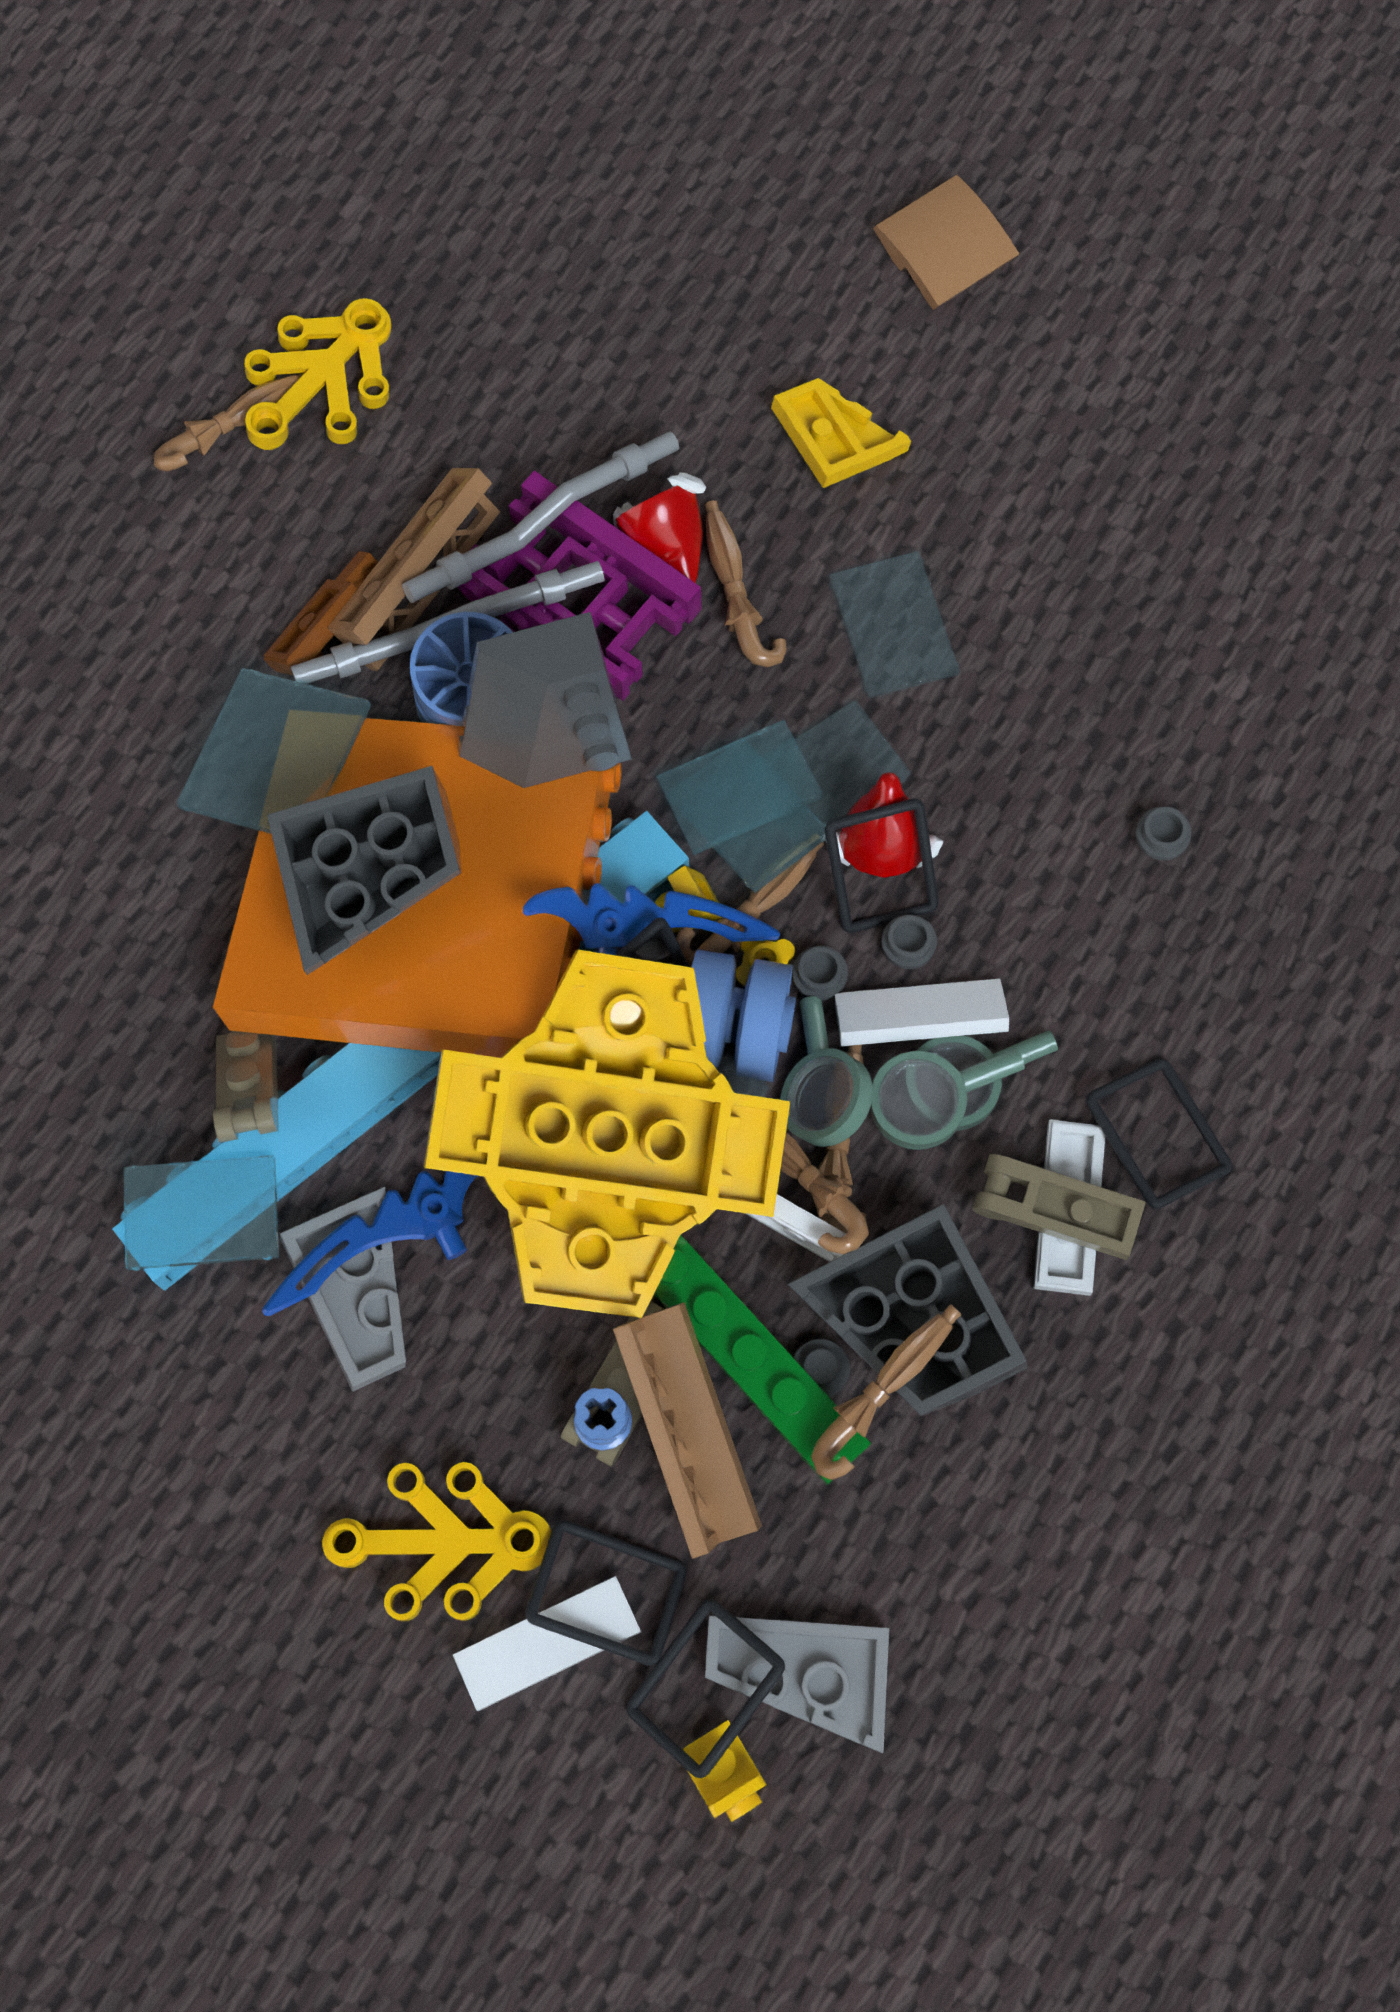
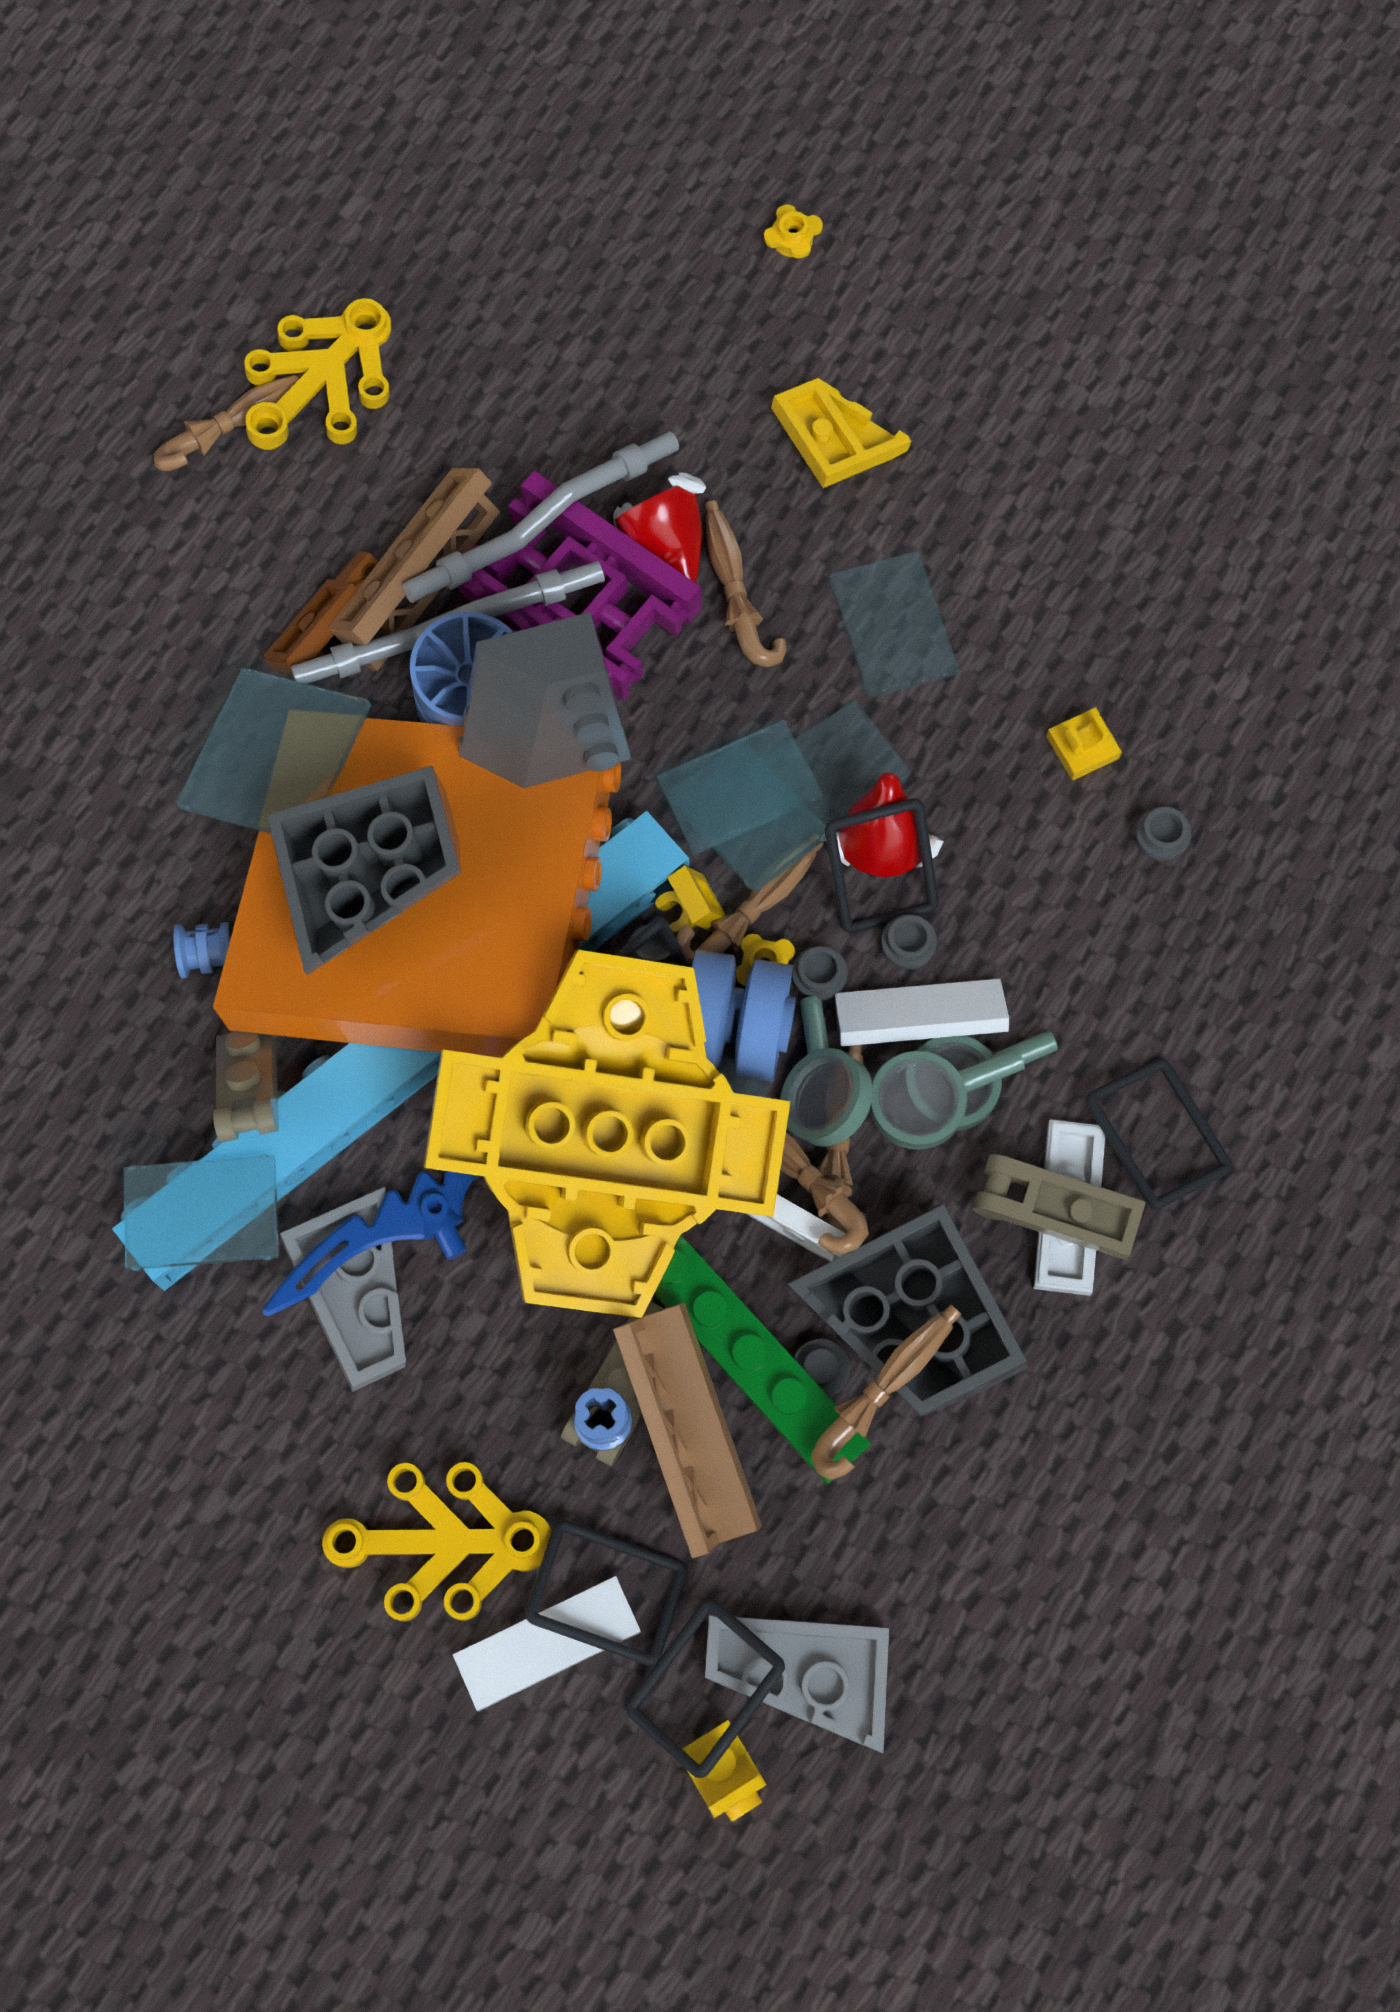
blue piece [523,883,780,955] -> none
medium nougat slope [873,175,1019,310] -> none
none -> medium blue bush [173,922,233,979]
none -> yellow plate [764,205,823,258]
none -> yellow tile [1046,707,1122,781]

